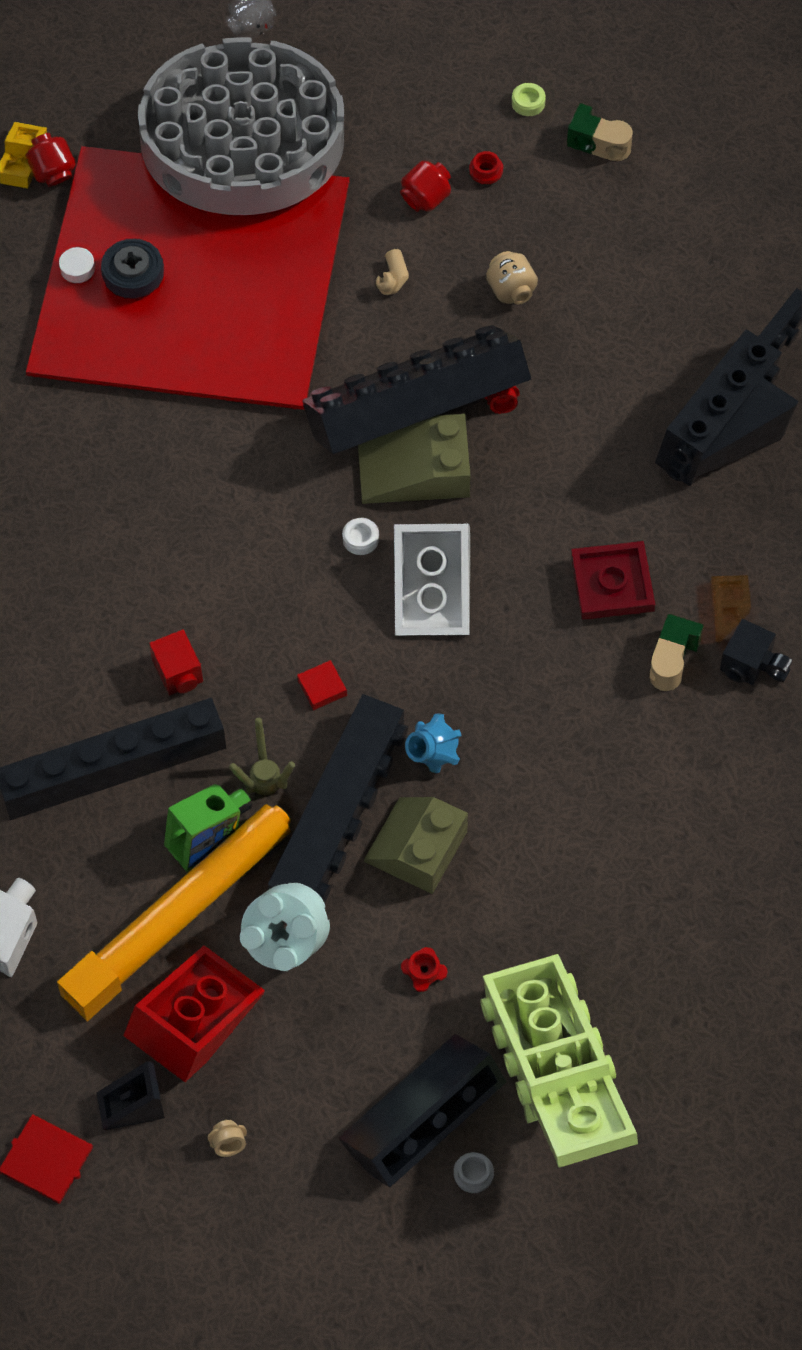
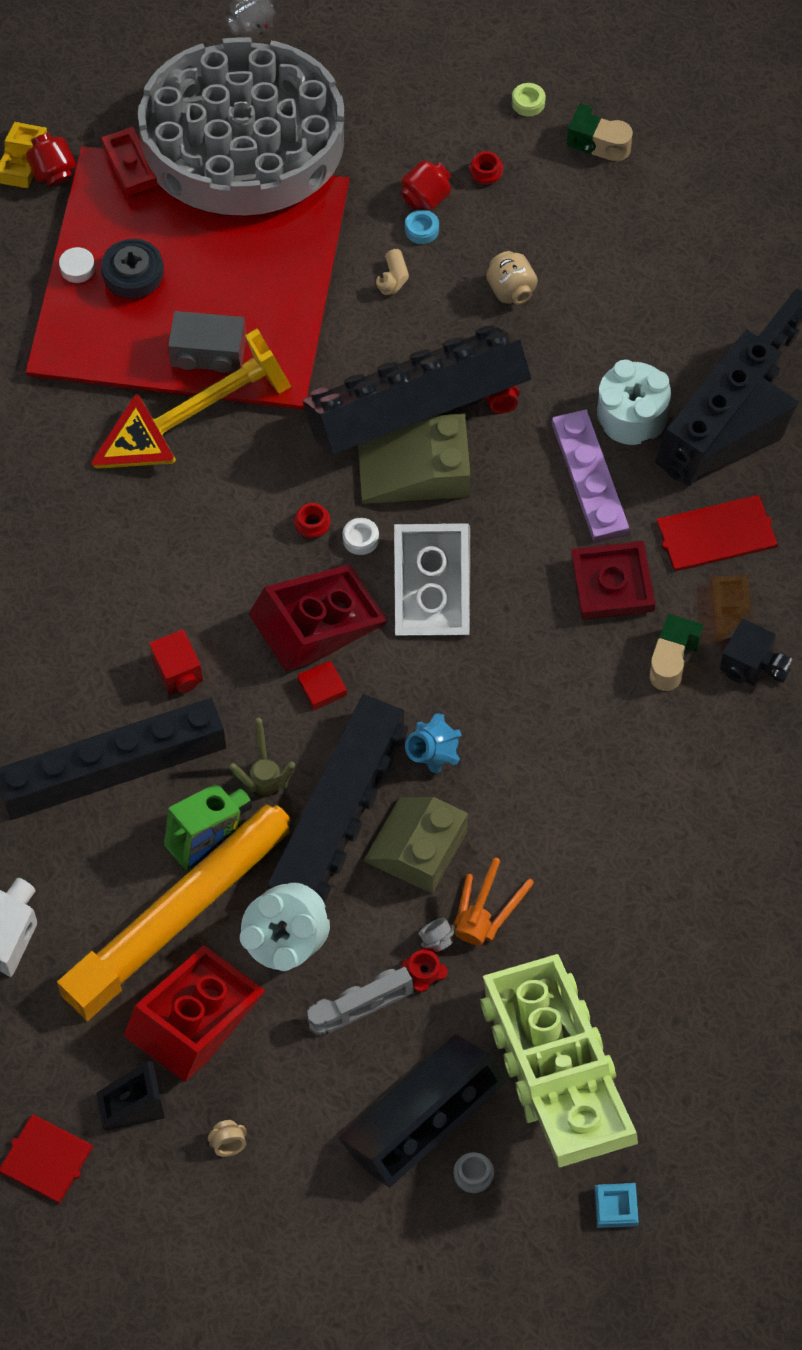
none -> yellow piece [91,328,291,468]
none -> red plate [101,127,159,196]
none -> dark grey brick [168,311,246,373]
none -> dark red slope [248,564,388,671]
none -> red plate [294,503,331,538]
none -> light grey hinge [307,967,413,1036]
none -> medium azure tile [405,210,439,244]
none -> light grey plate [419,917,456,952]
none -> orange plant [453,858,534,946]
none -> lavender plate [552,409,629,543]
none -> medium azure tile [594,1183,639,1228]
none -> light aqua brick [597,359,671,445]
none -> red piece [657,495,778,572]

